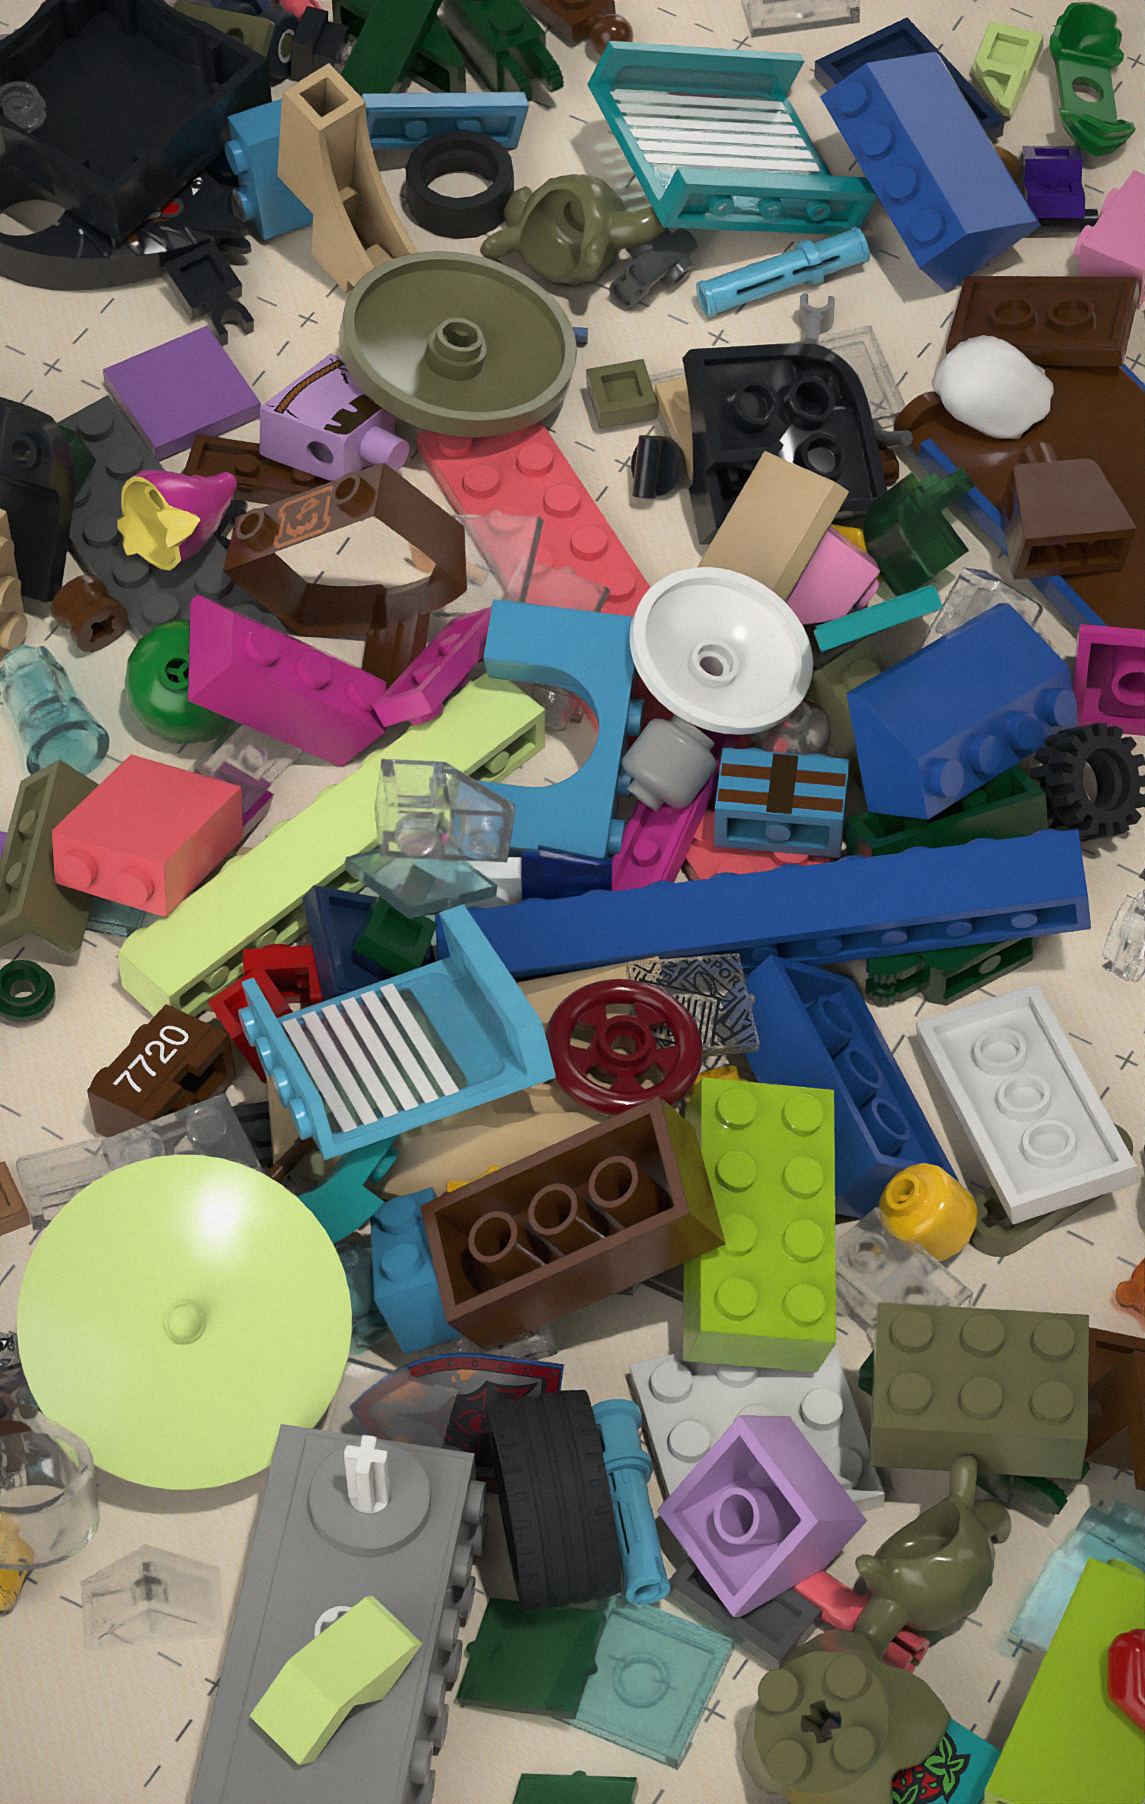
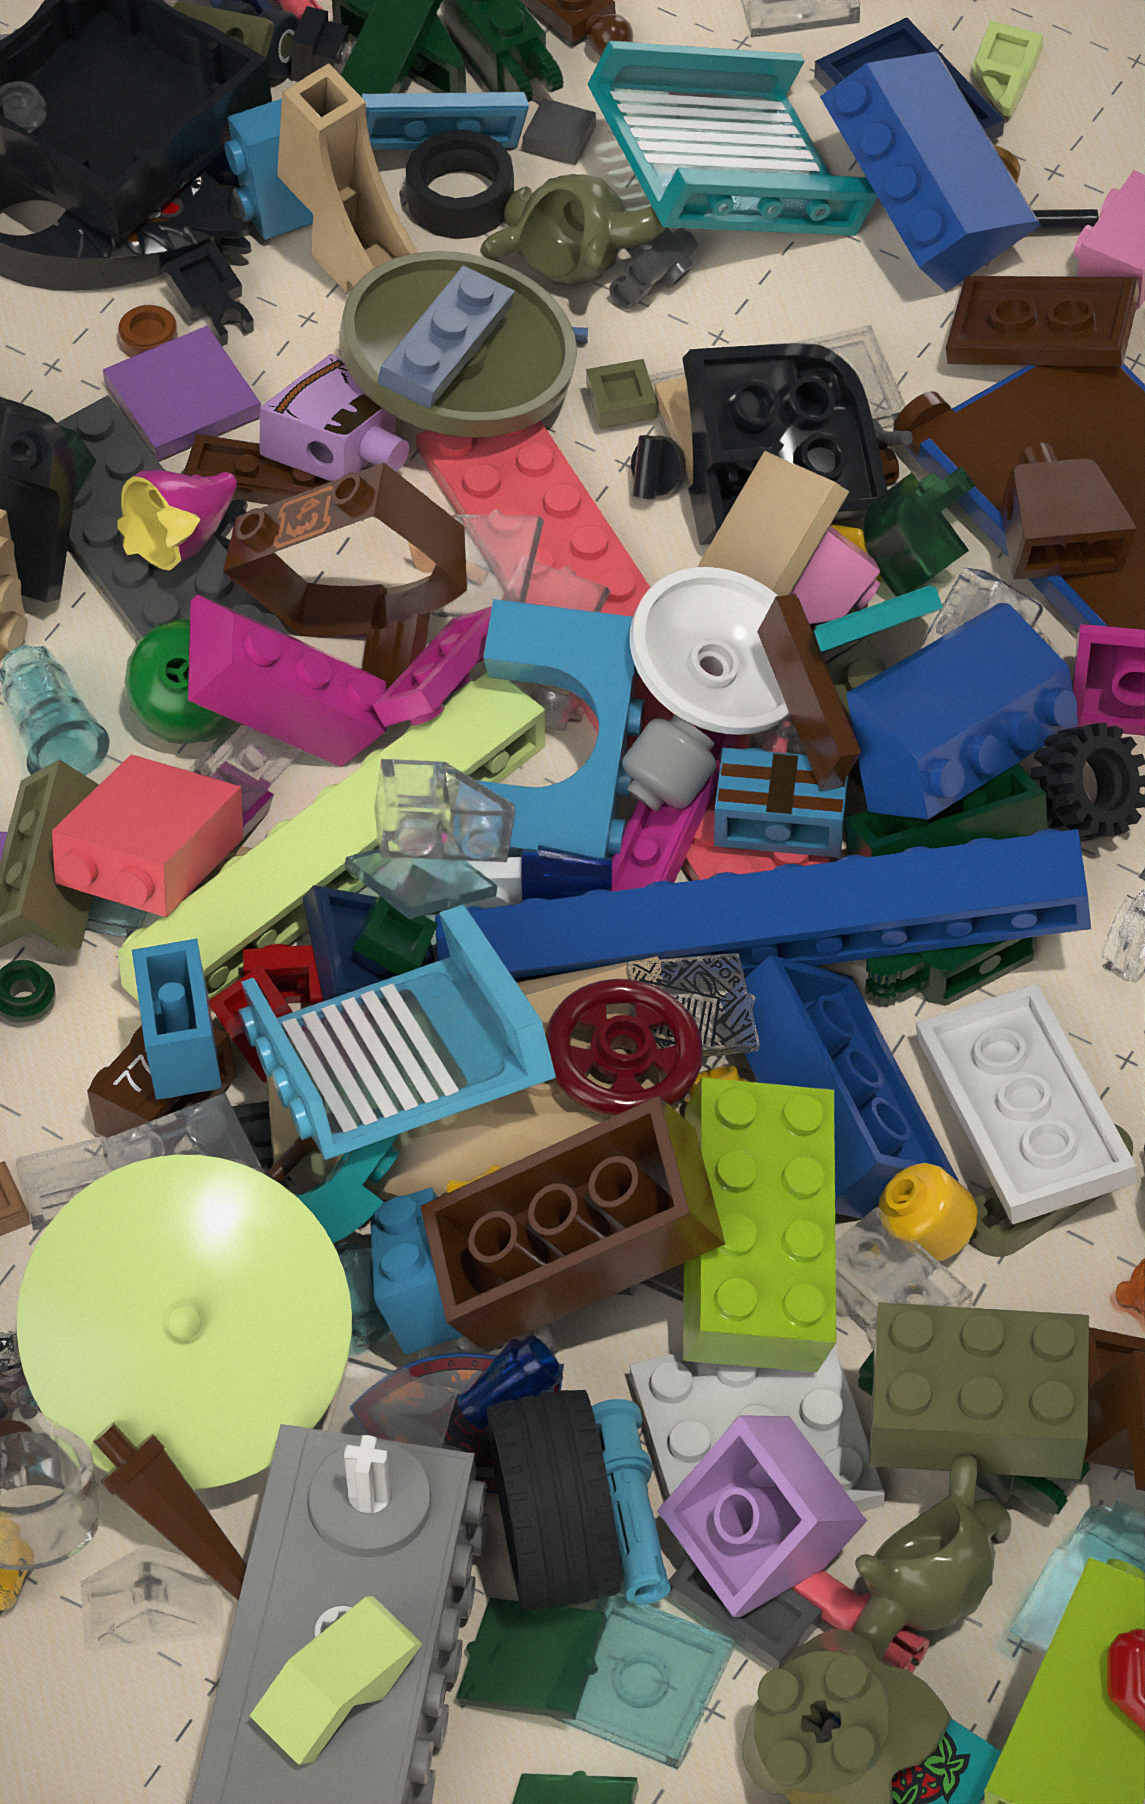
reddish brown wheel [50,574,128,652] -> none
medium azure pin [696,227,870,317] -> none
light grey hand [799,293,835,345] -> none
white hair [931,335,1054,440] -> none
dark purple slope [1022,146,1085,218] -> none
green piece [1049,2,1136,157] -> none
none -> reddish brown bar [93,1422,247,1601]
none -> dark orange tile [118,305,178,358]
none -> dark azure brick [132,938,222,1100]
none -> sand blue plate [377,265,515,409]
none -> clear blue cone [457,1335,563,1429]
none -> dark grey tile [523,98,596,165]
none -> reddish brown tile [757,594,861,790]

